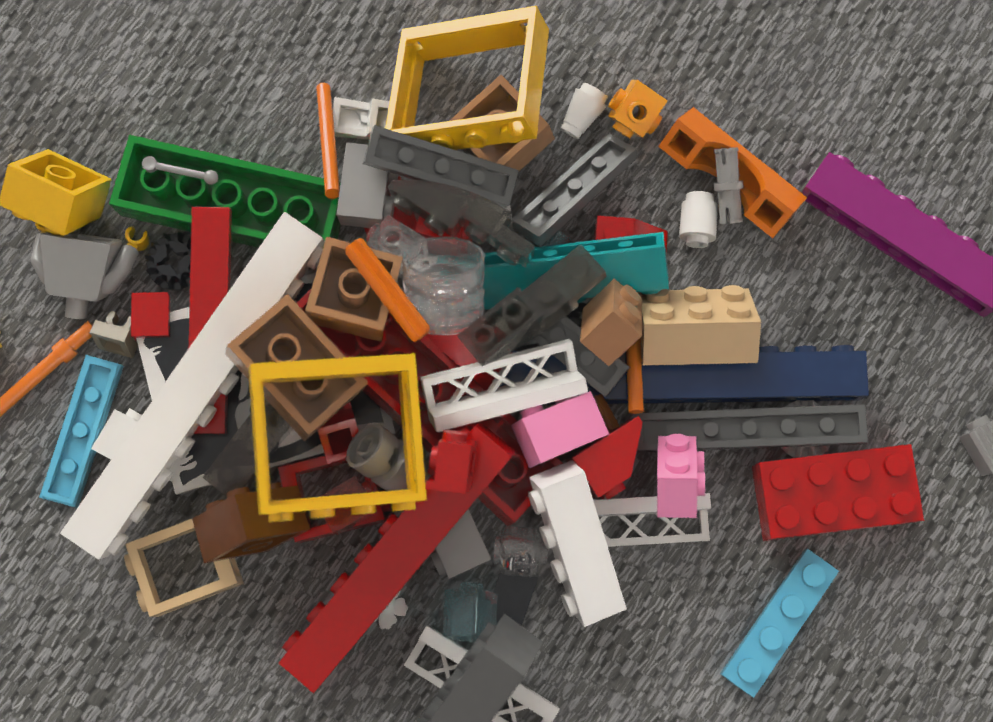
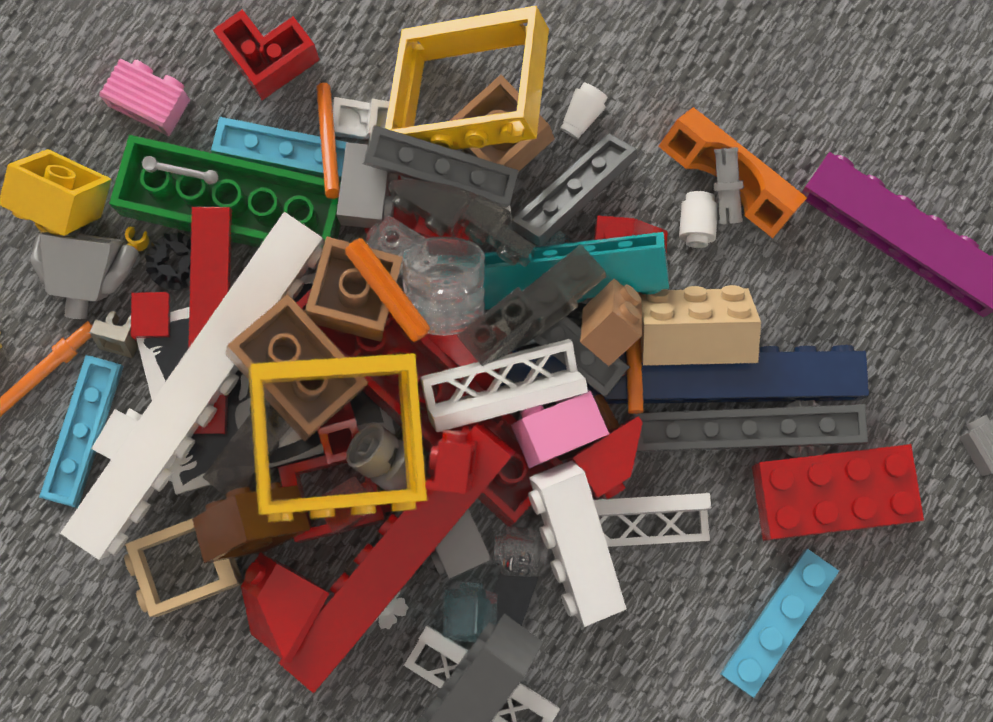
light orange brick [608,80,668,139] -> none
bright pink brick [657,434,705,518] -> none
none -> bright pink brick [99,59,190,137]
none -> medium azure plate [211,117,349,181]
none -> red brick [213,9,320,100]
none -> red slope [241,552,330,663]

